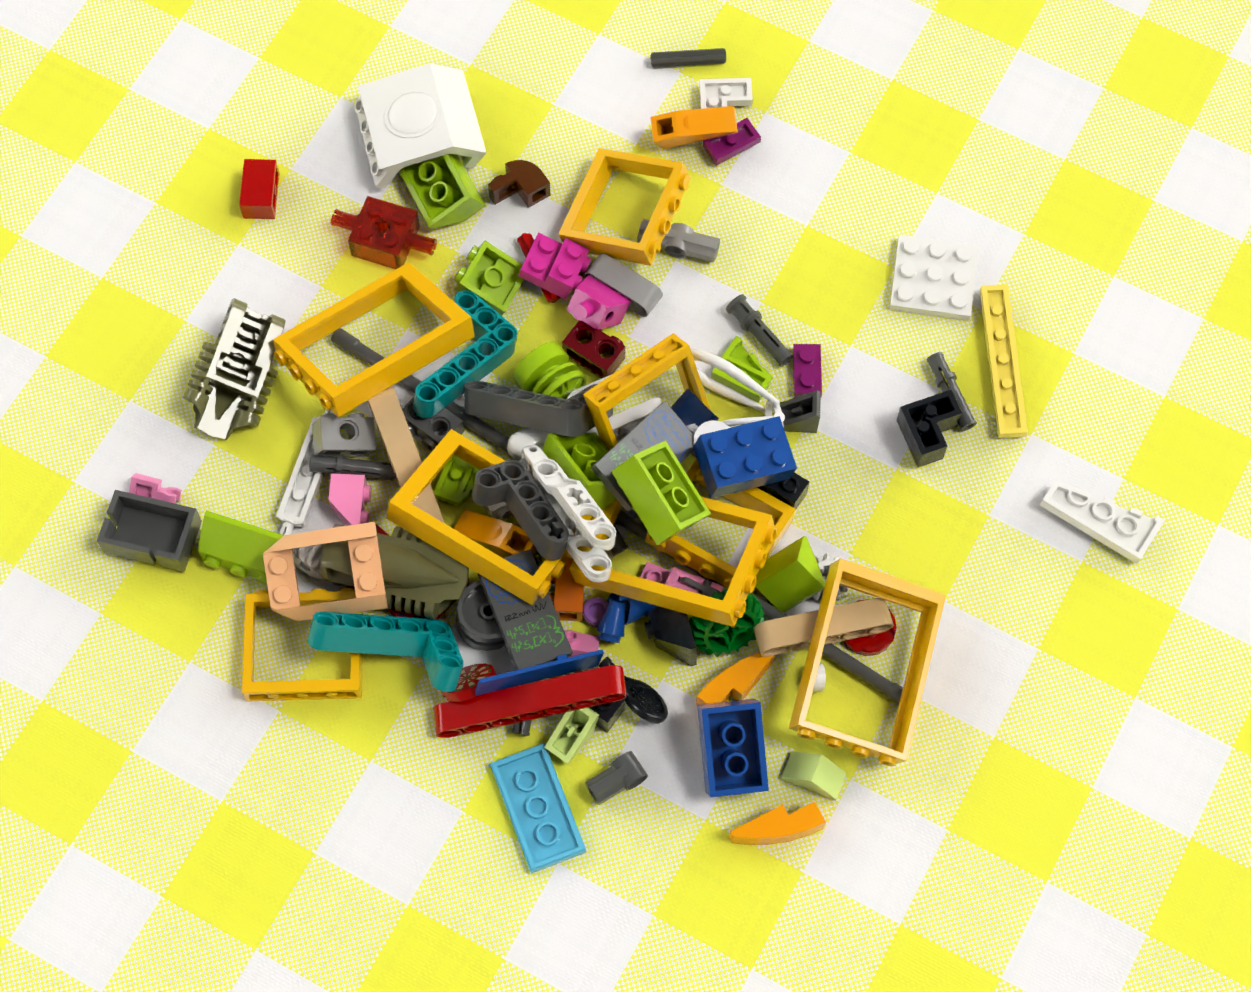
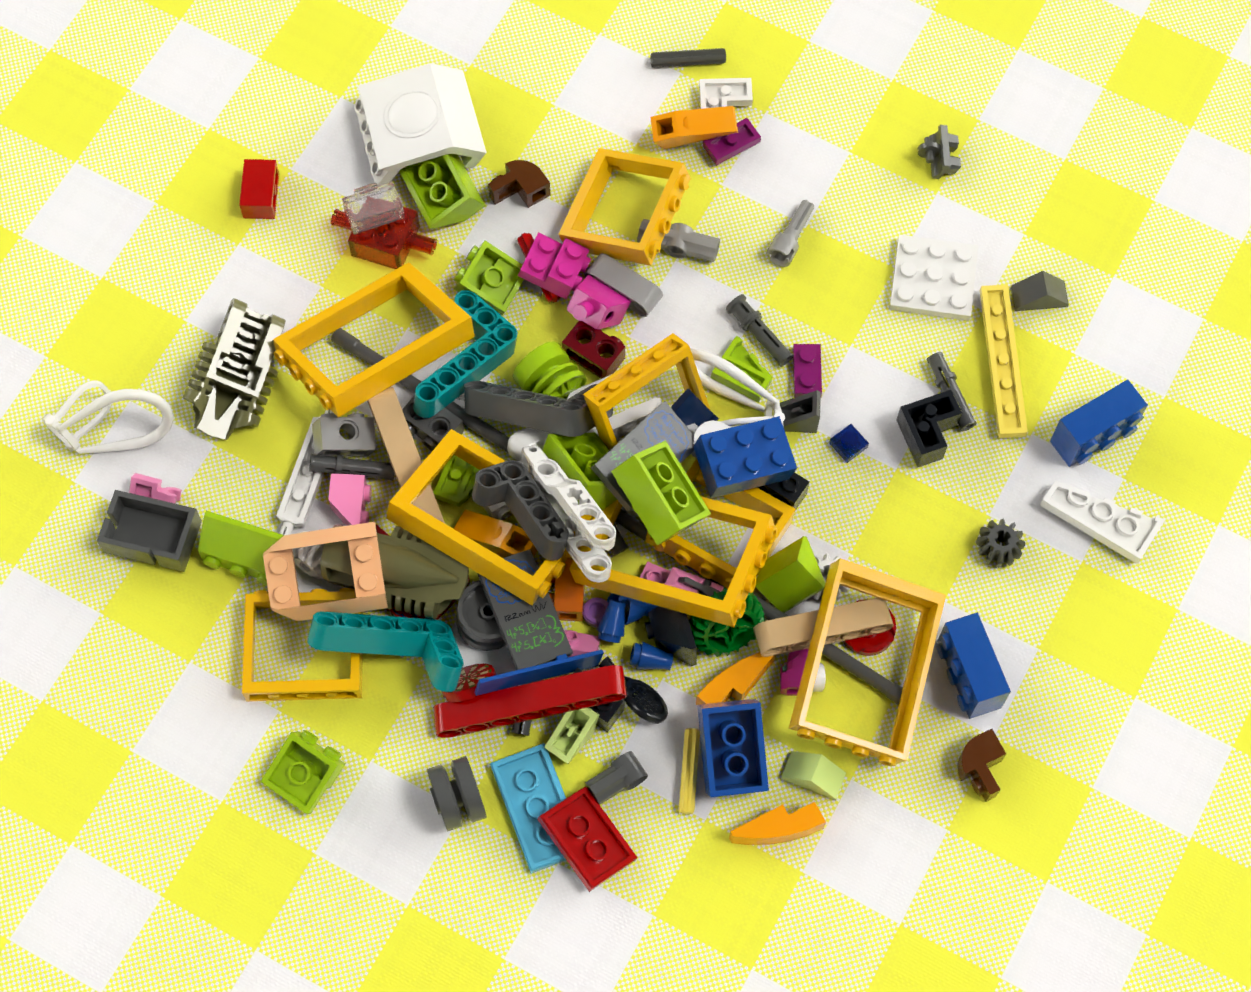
none -> white animal [42,380,174,454]
none -> lime plate [260,730,346,814]
none -> clear piece [342,182,404,234]
none -> dark grey wheel [427,756,487,832]
none -> red tile [537,786,638,892]
none -> blue cone [630,641,673,671]
none -> light yellow axle [678,728,700,814]
none -> light grey piece [766,200,814,267]
none -> dark pink rock [780,649,809,696]
none -> clear blue plate [829,424,869,463]
none -> dark grey hips [917,124,961,179]
none -> blue brick [936,612,1011,719]
none -> reddish brown brick [957,729,1006,802]
none -> dark grey gear [976,518,1025,568]
none -> dark grey slope [1011,271,1069,311]
none -> blue brick [1050,379,1148,467]

